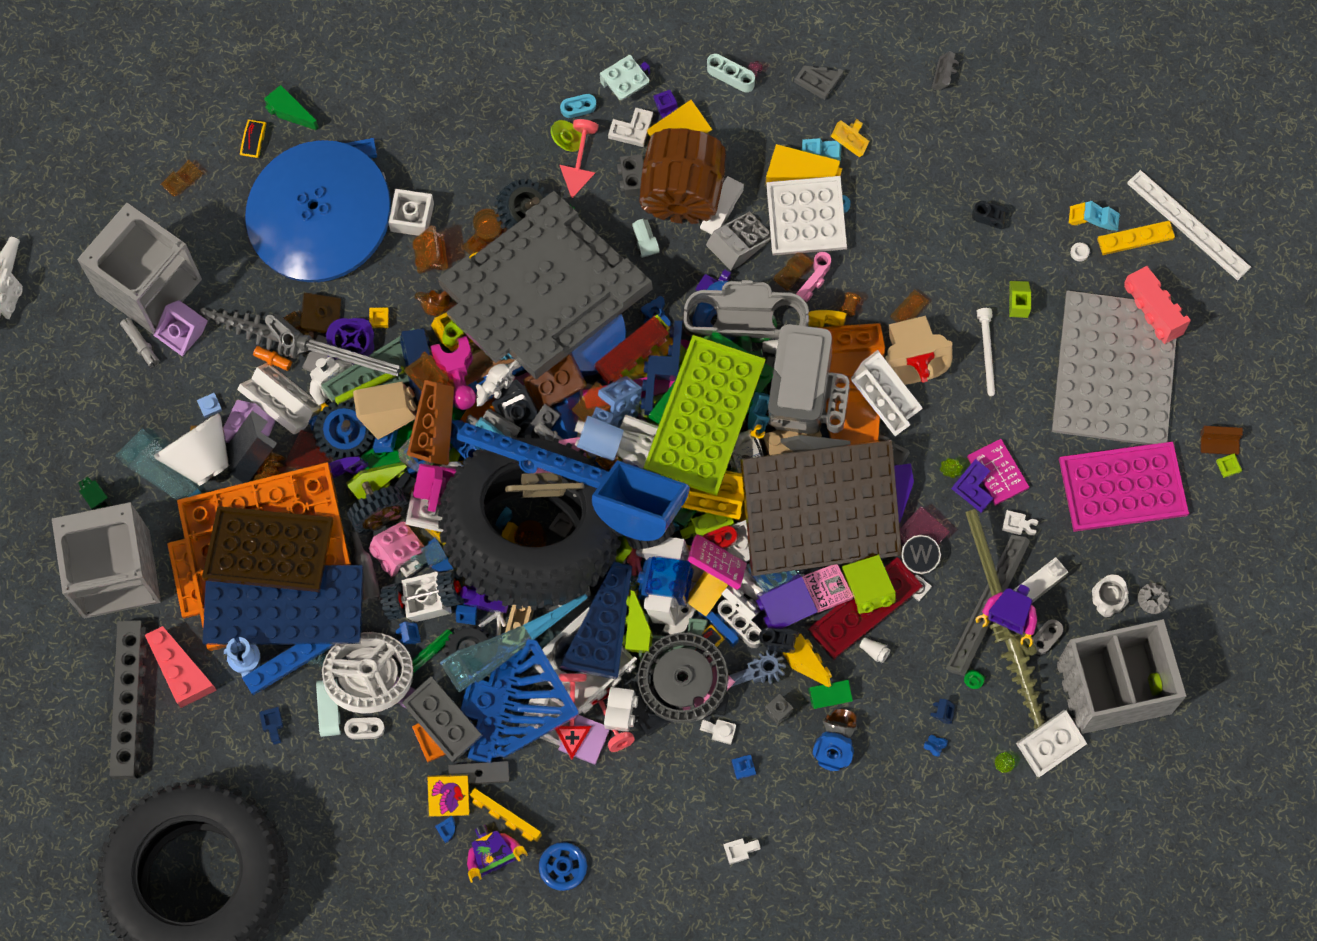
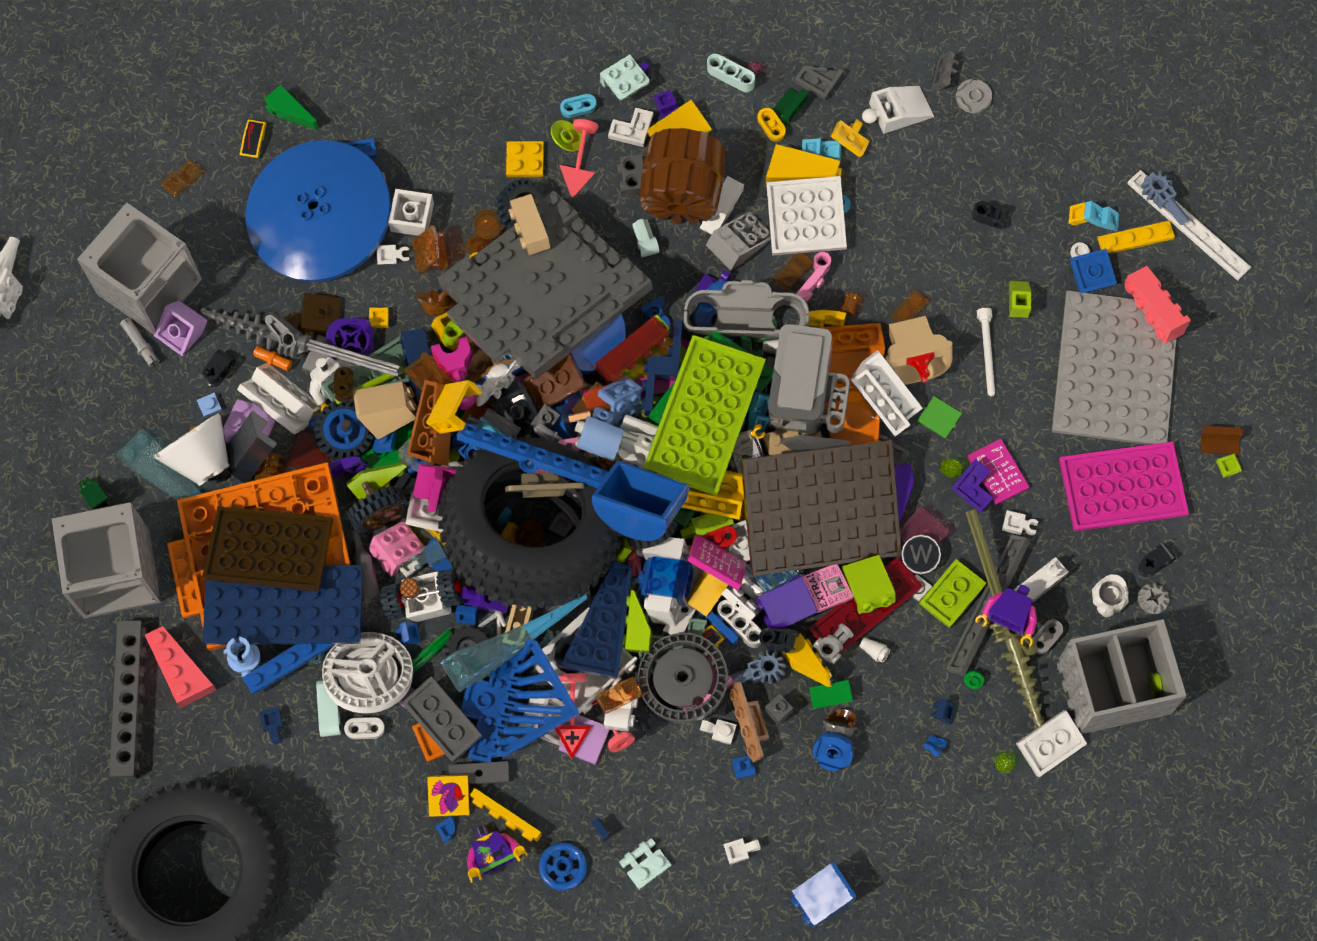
none -> black piece [202,349,236,387]
none -> dark brown plate [333,367,354,402]
none -> white plate [377,245,409,264]
none -> tile [400,578,421,599]
none -> yellow panel [426,380,482,434]
none -> yellow plate [506,141,544,177]
none -> tan brick [508,194,550,255]
none -> light nougat piece [568,410,591,423]
none -> dark blue tile [591,818,609,842]
none -> clear orange slope [596,677,642,714]
none -> light aqua plate [619,838,671,890]
none -> medium nougat bracket [729,682,769,763]
none -> yellow plate [758,108,786,142]
none -> dark green panel [772,88,808,126]
none -> slope [790,862,856,928]
none -> light grey connector [813,624,854,664]
none -> white slope [862,86,934,134]
none -> bright green piece [917,397,962,439]
none -> lime plate [919,559,987,628]
none -> light grey tile [956,79,992,113]
none -> blue plate [1069,249,1117,294]
none -> black piece [1138,543,1176,577]
none -> sand blue gear [1141,171,1189,225]

